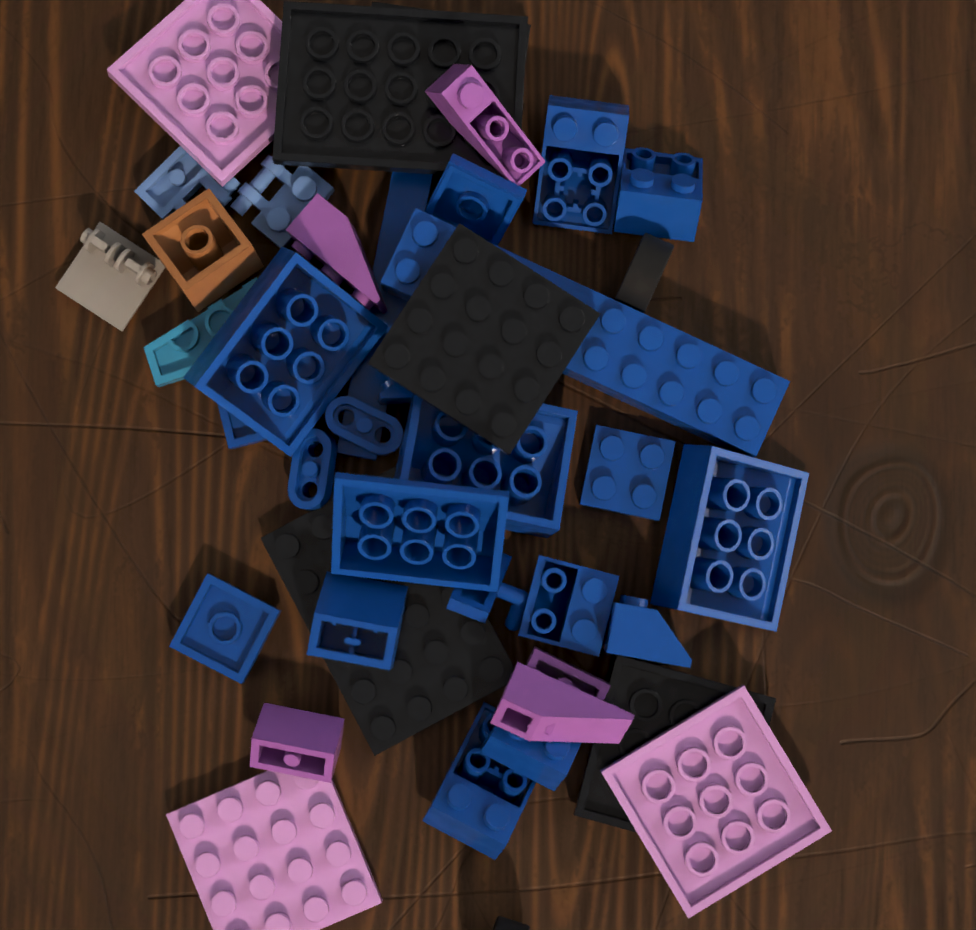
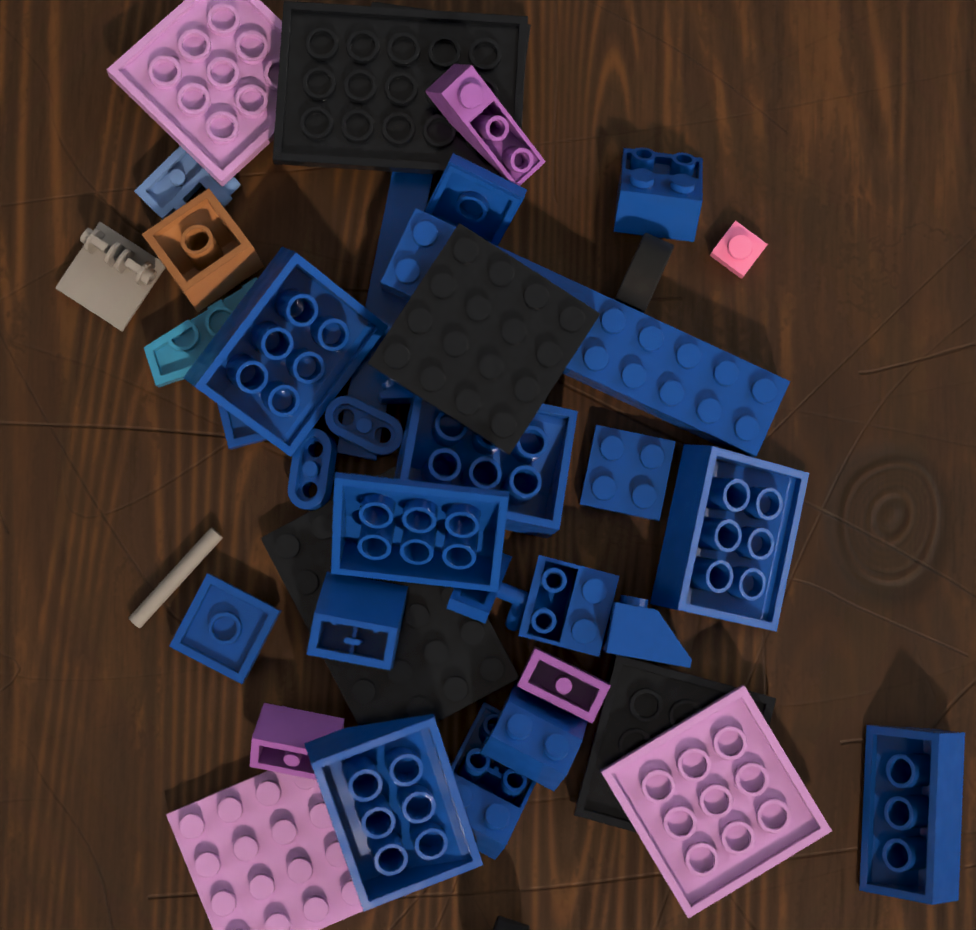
medium blue plate [230,155,335,248] -> none
medium lavender slope [286,193,388,314] -> none
medium lavender slope [490,662,635,744] -> none
blue slope [532,95,630,234] -> none
none -> light grey bar [128,527,223,628]
none -> blue slope [304,714,483,912]
none -> bright pink plate [710,220,768,279]
none -> blue slope [859,725,965,905]

